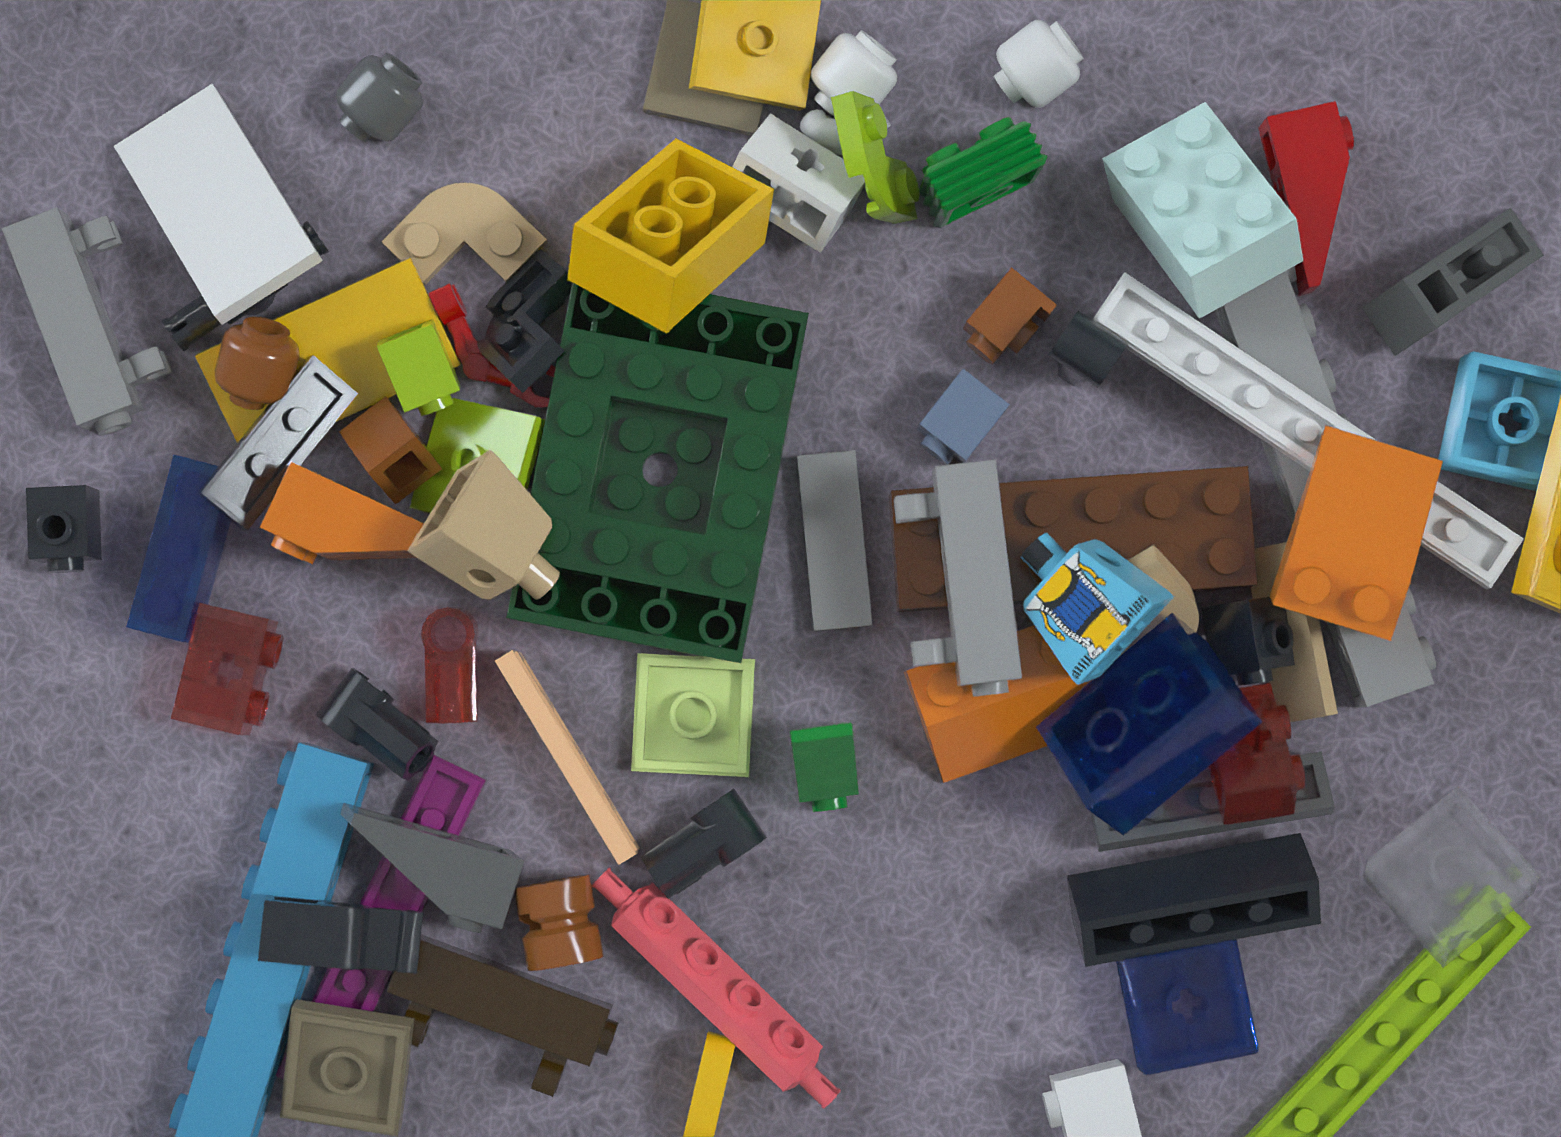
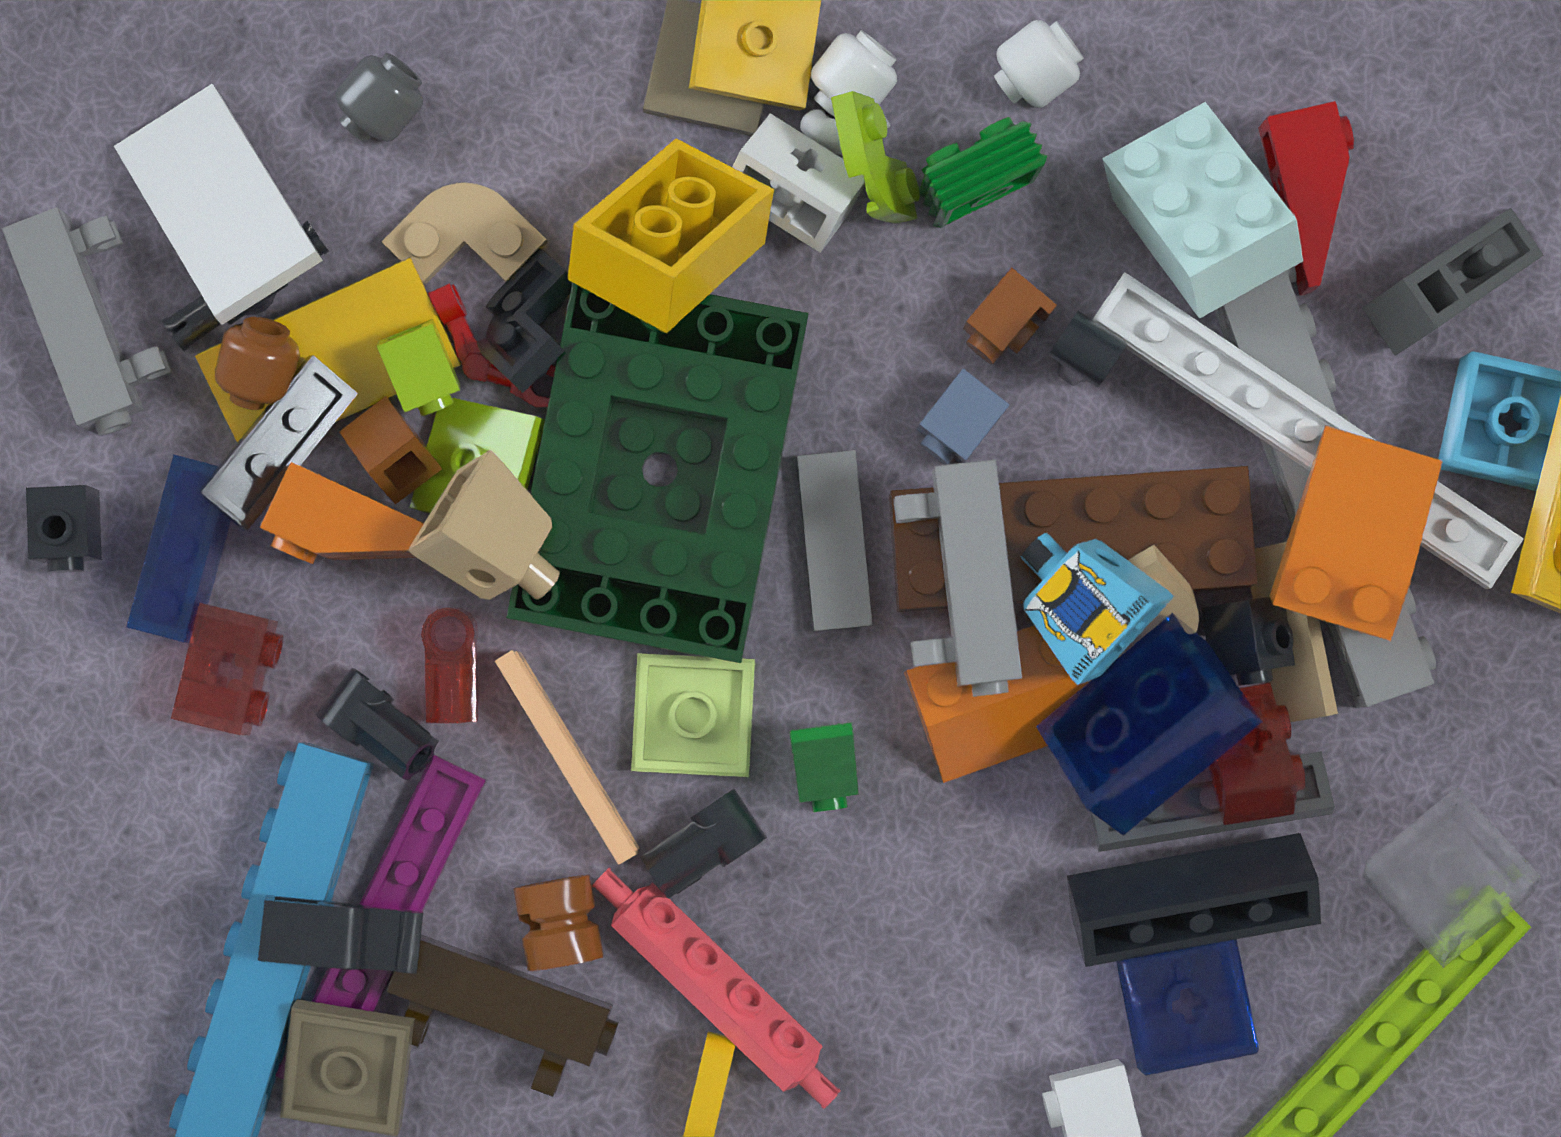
dark grey slope [340,803,524,933] -> none

